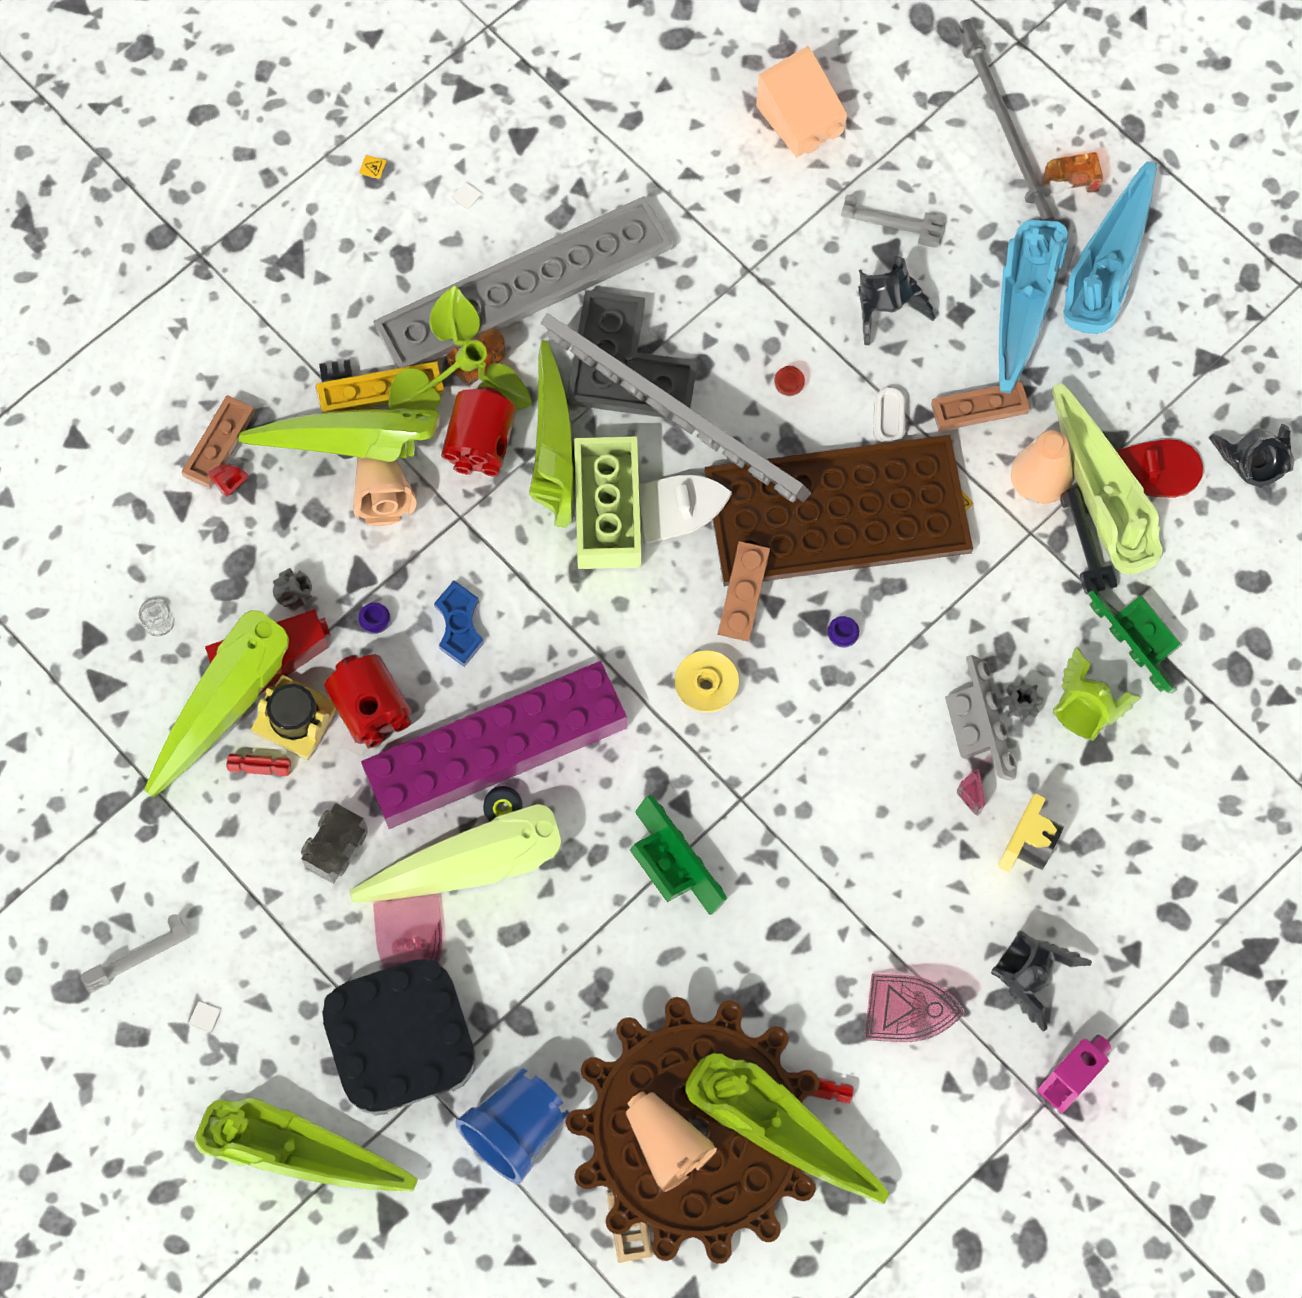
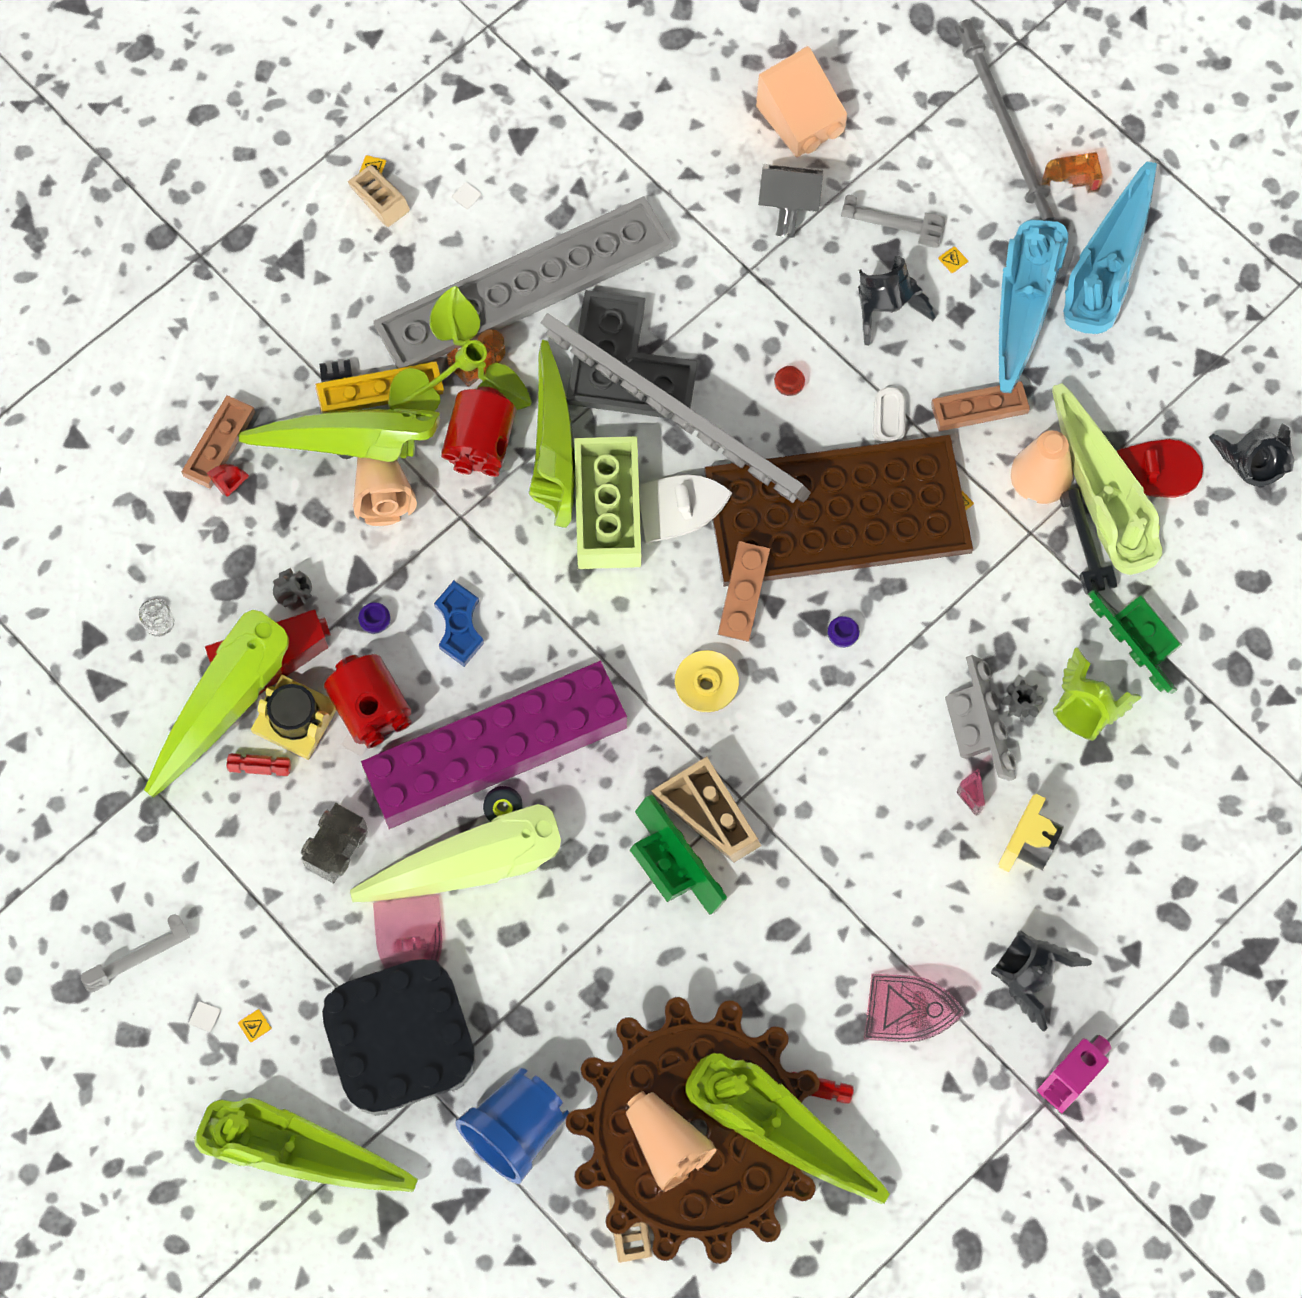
none -> yellow sticker [238,1009,271,1042]
none -> tan slope [347,165,410,227]
none -> tan wedge [651,757,761,863]
none -> dark grey brick [758,164,823,238]
none -> yellow sticker [938,246,969,274]

